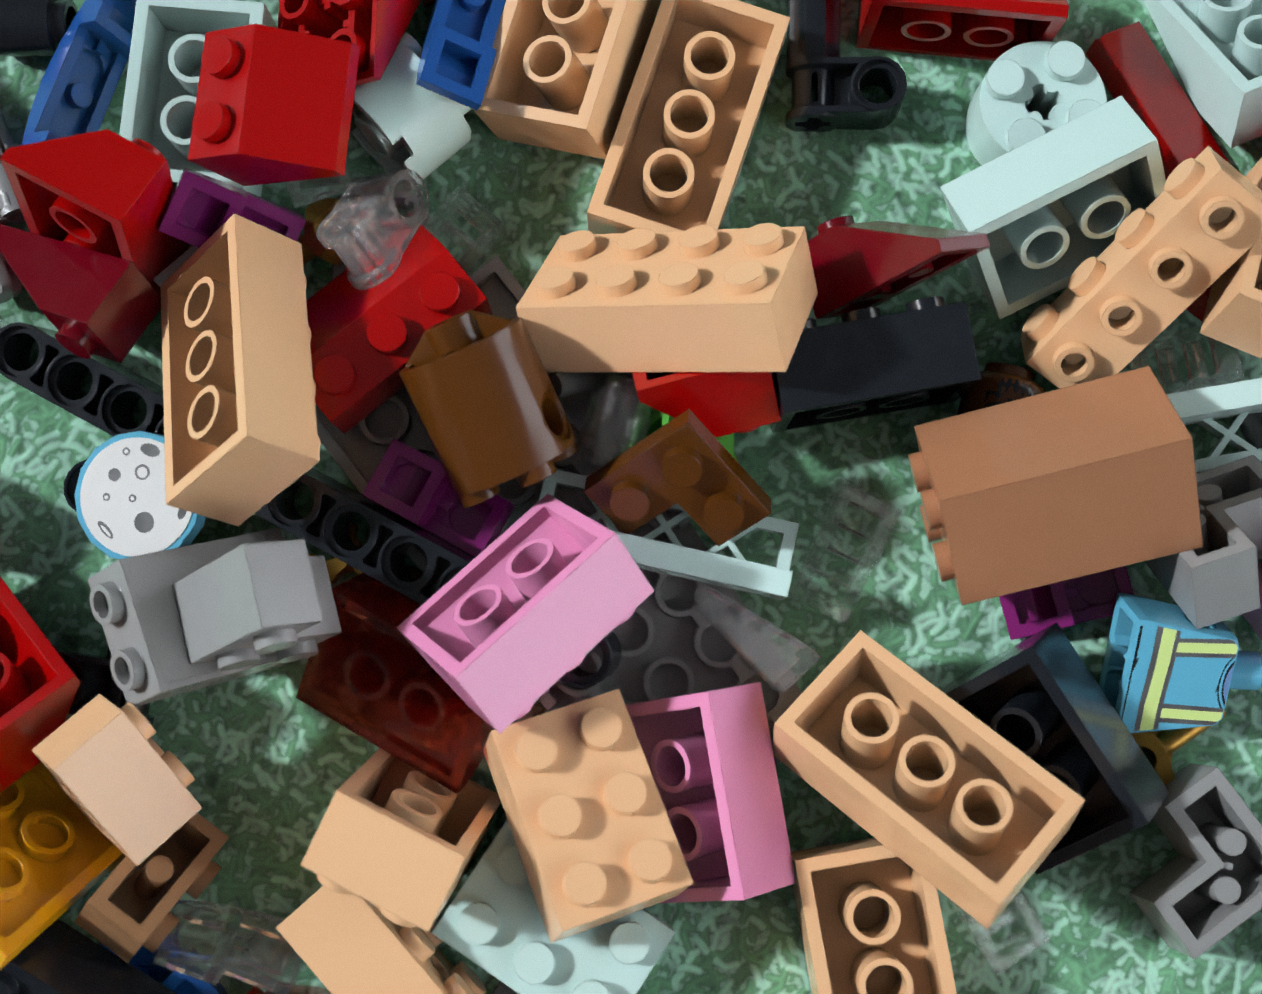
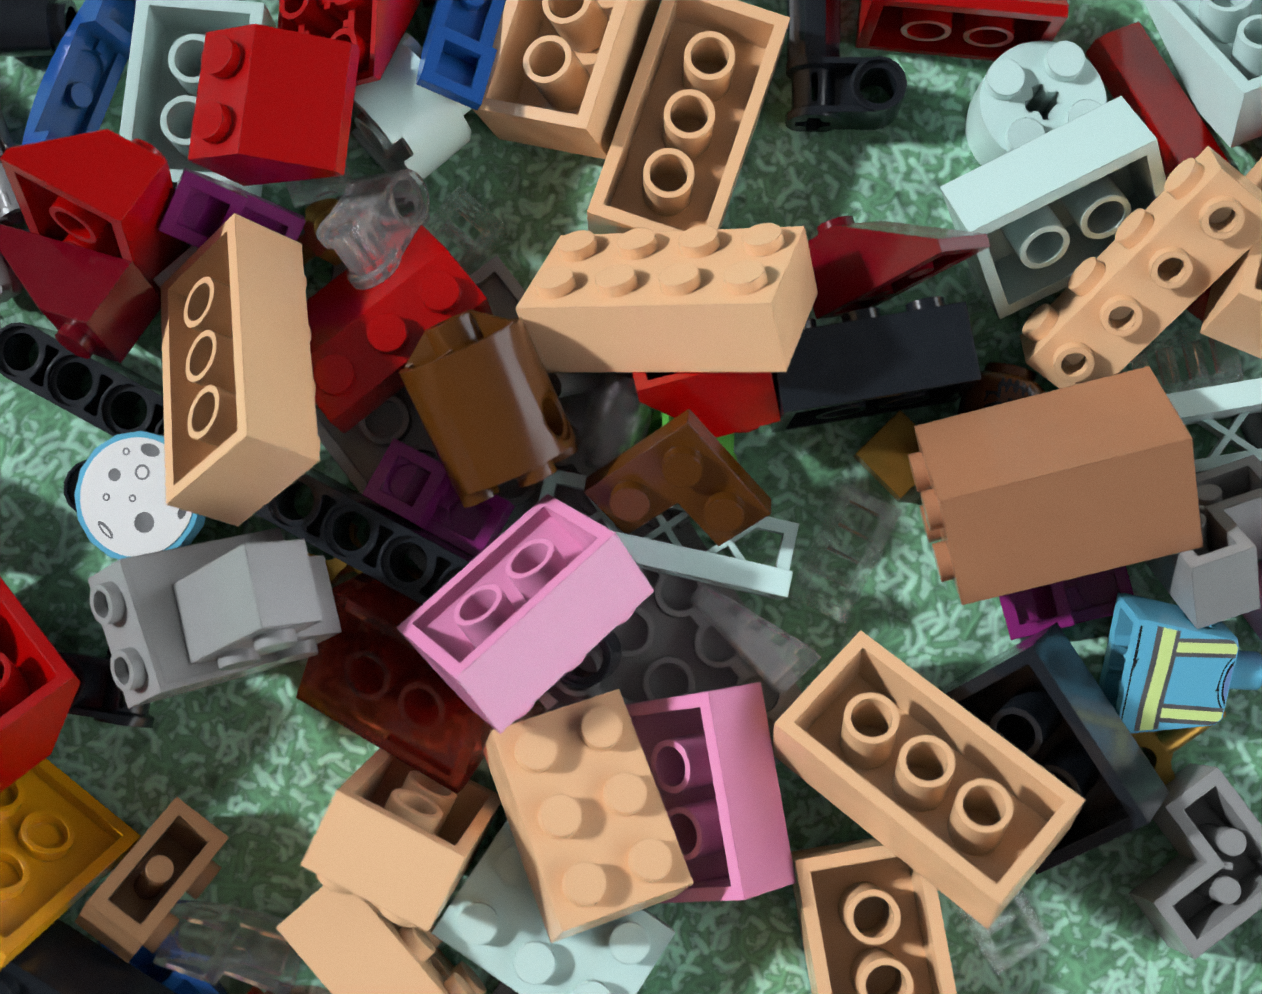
light nougat brick [32,694,202,866] -> none
none -> pearl gold tile [853,410,919,501]

